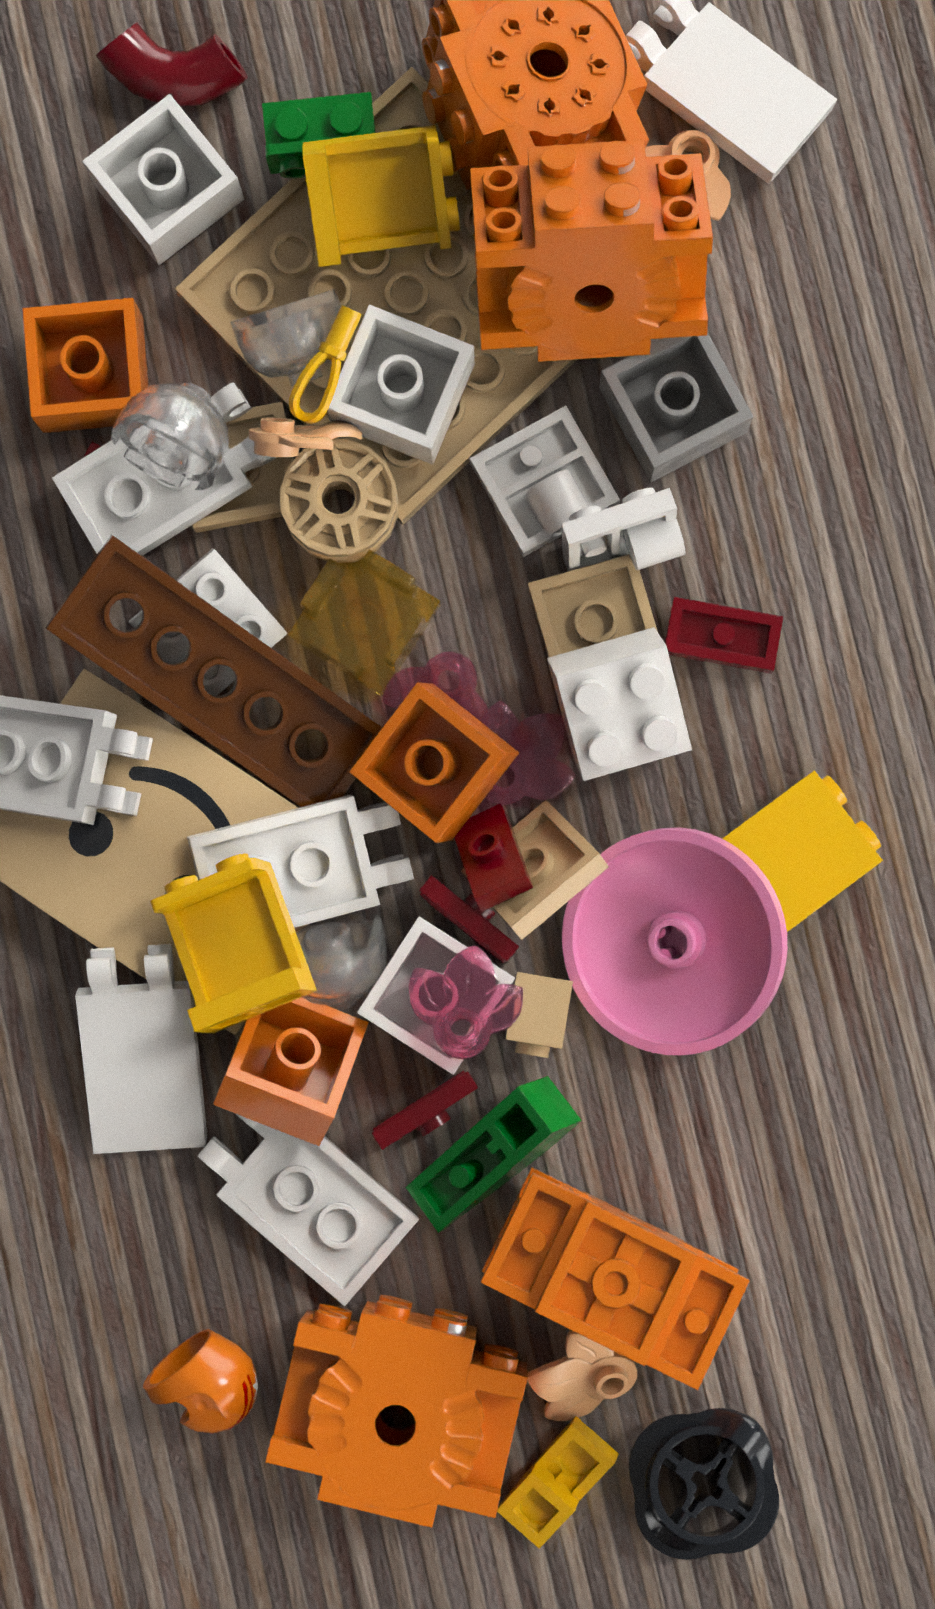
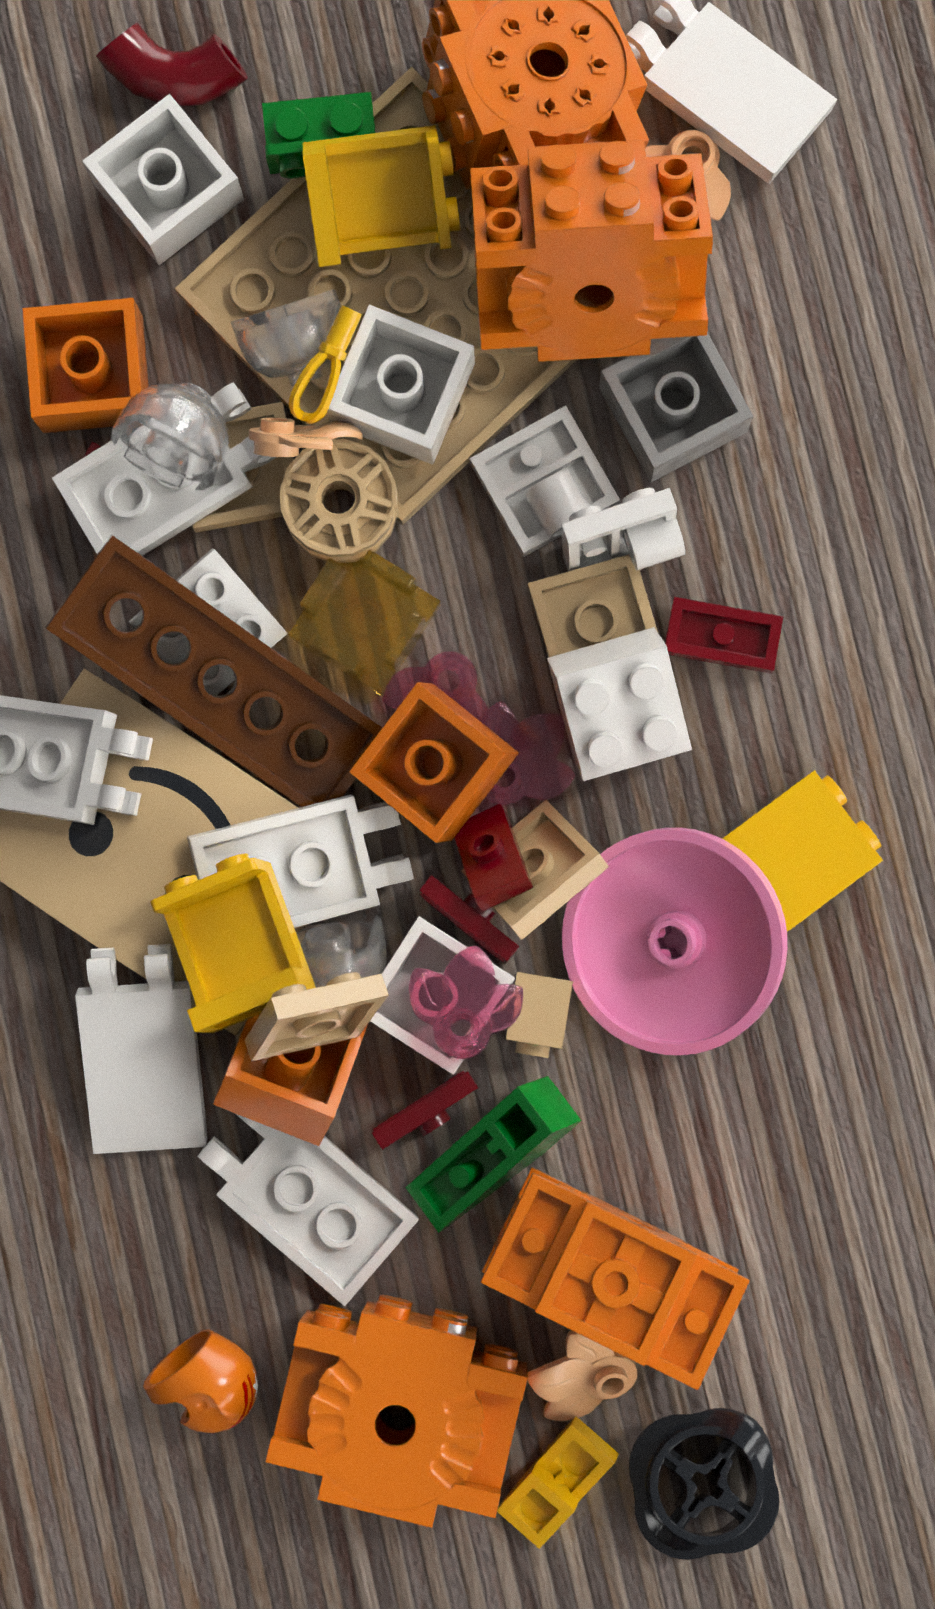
none -> tan plate [245,972,389,1061]

